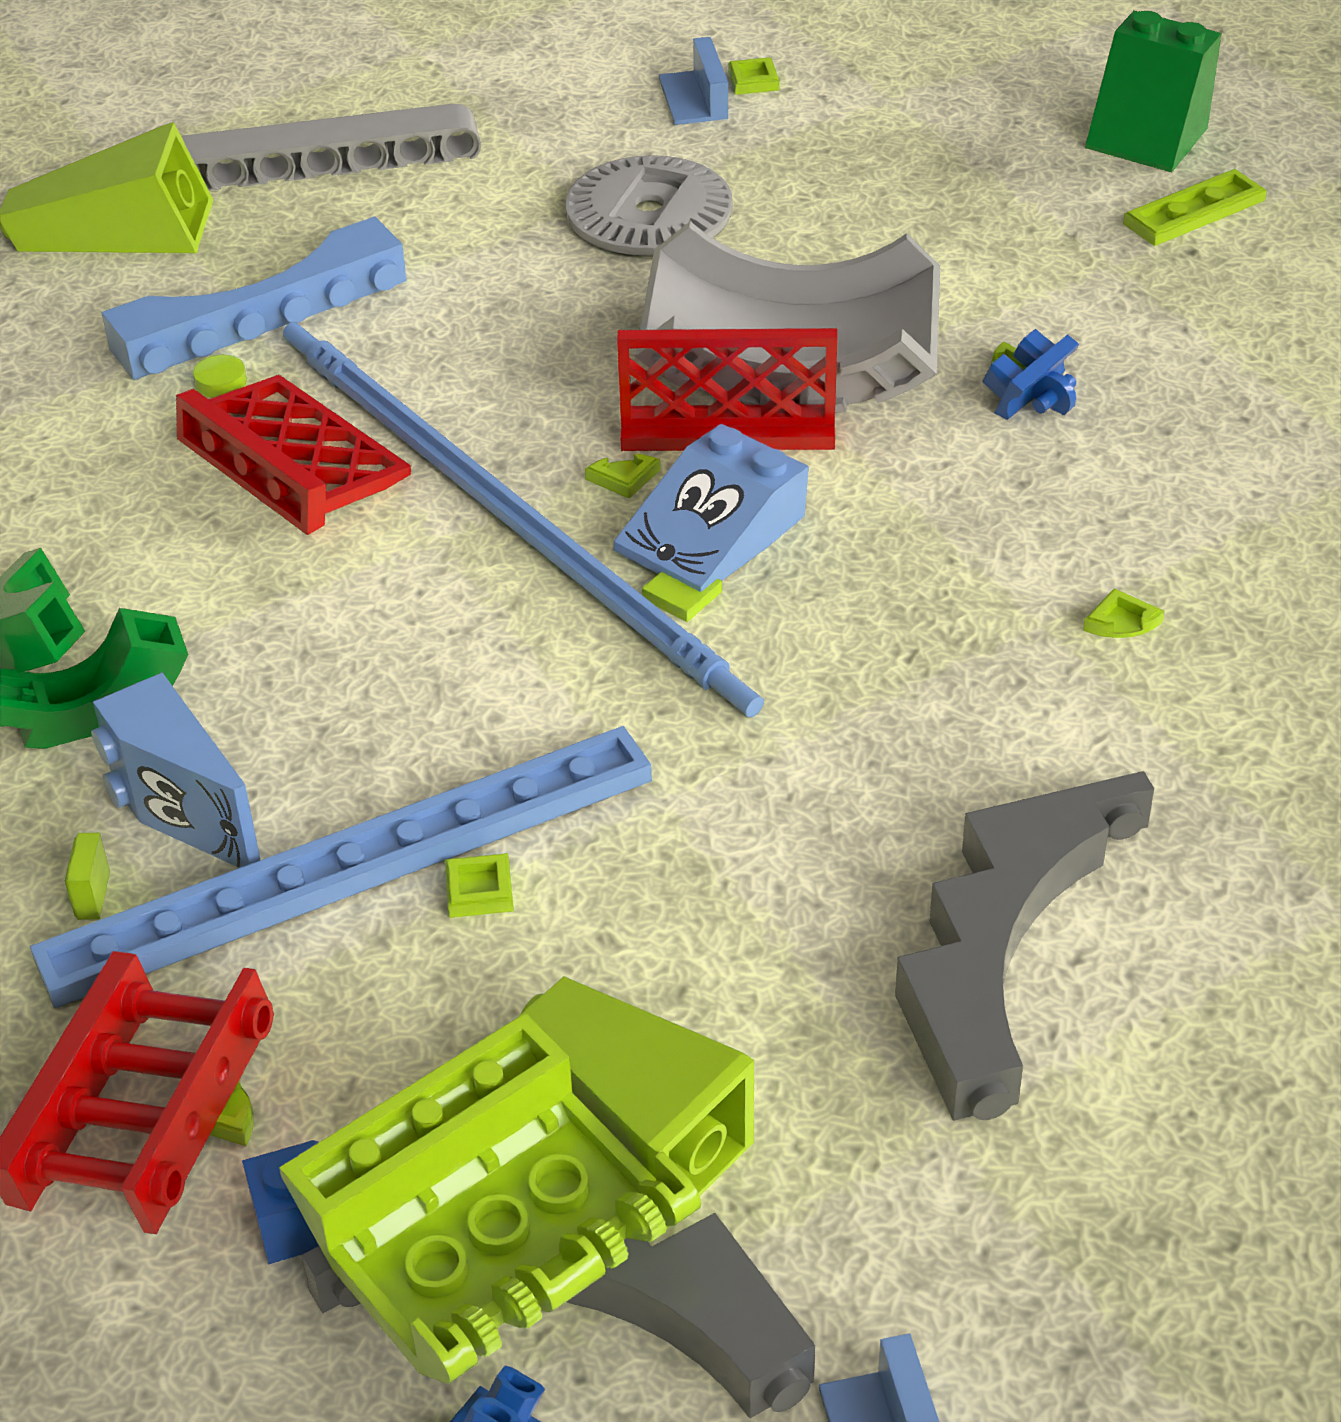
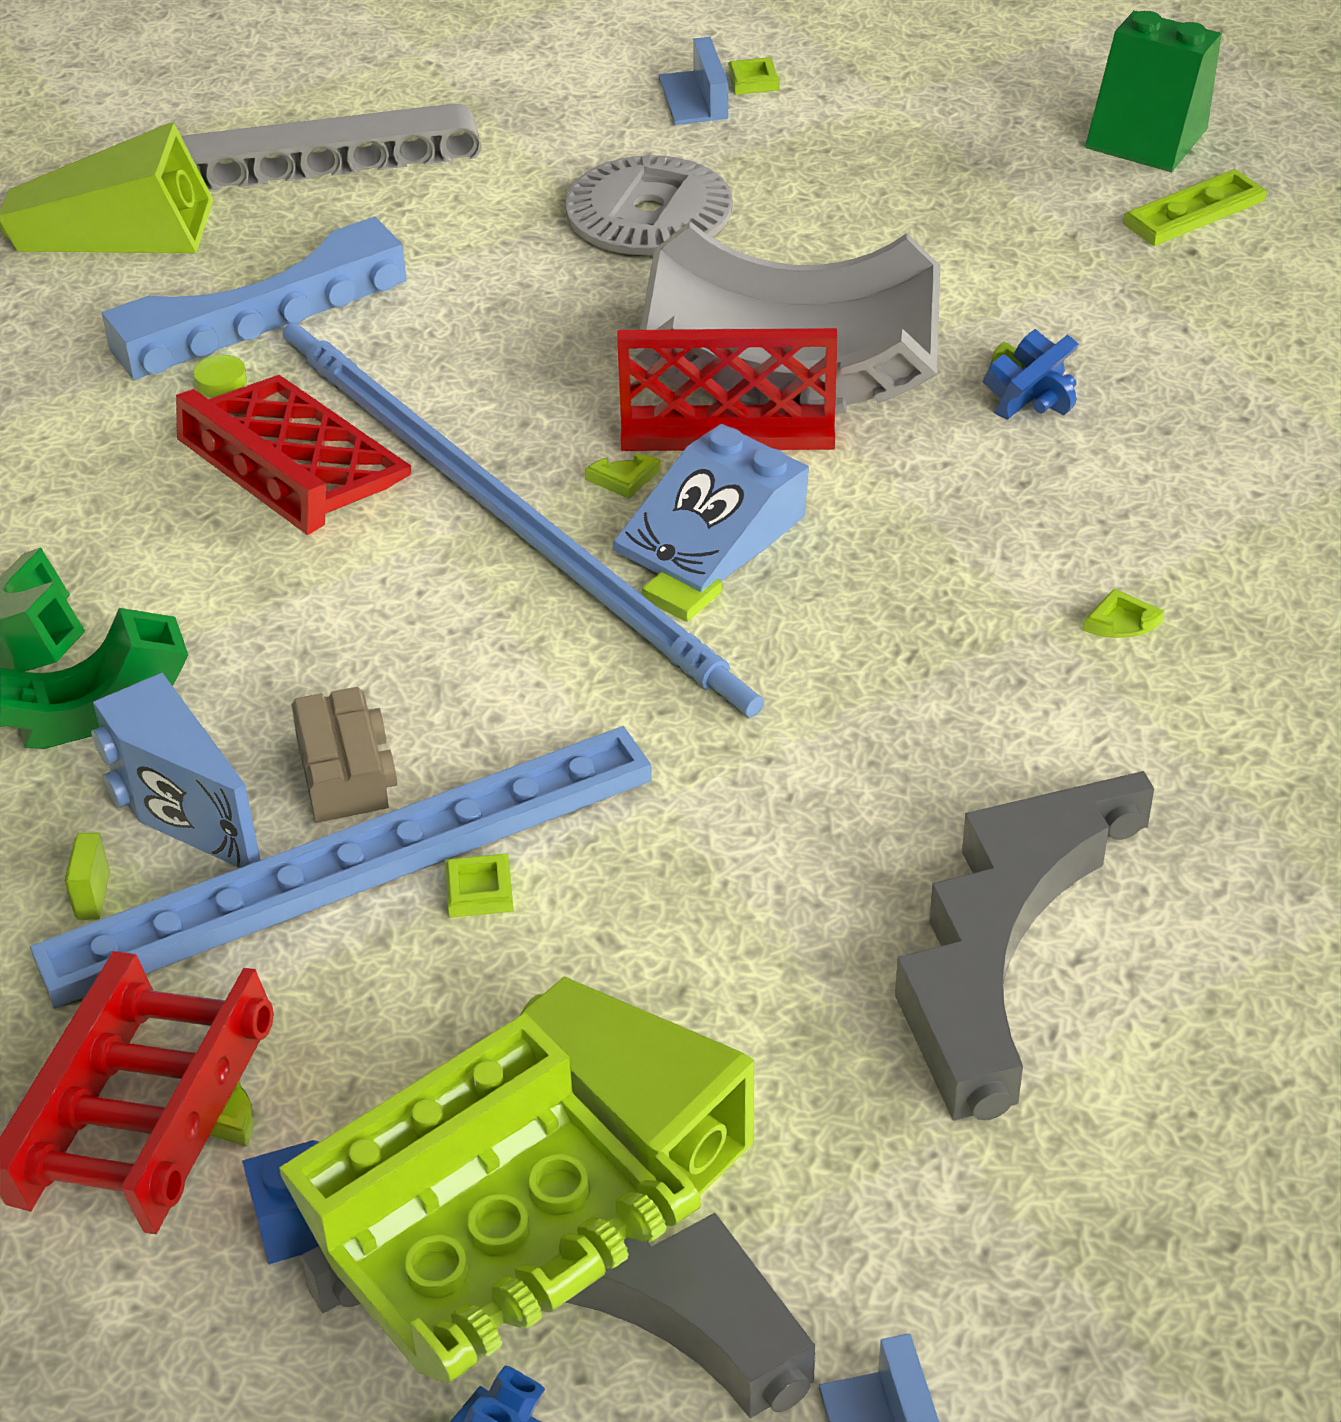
none -> dark tan brick [291,687,397,823]

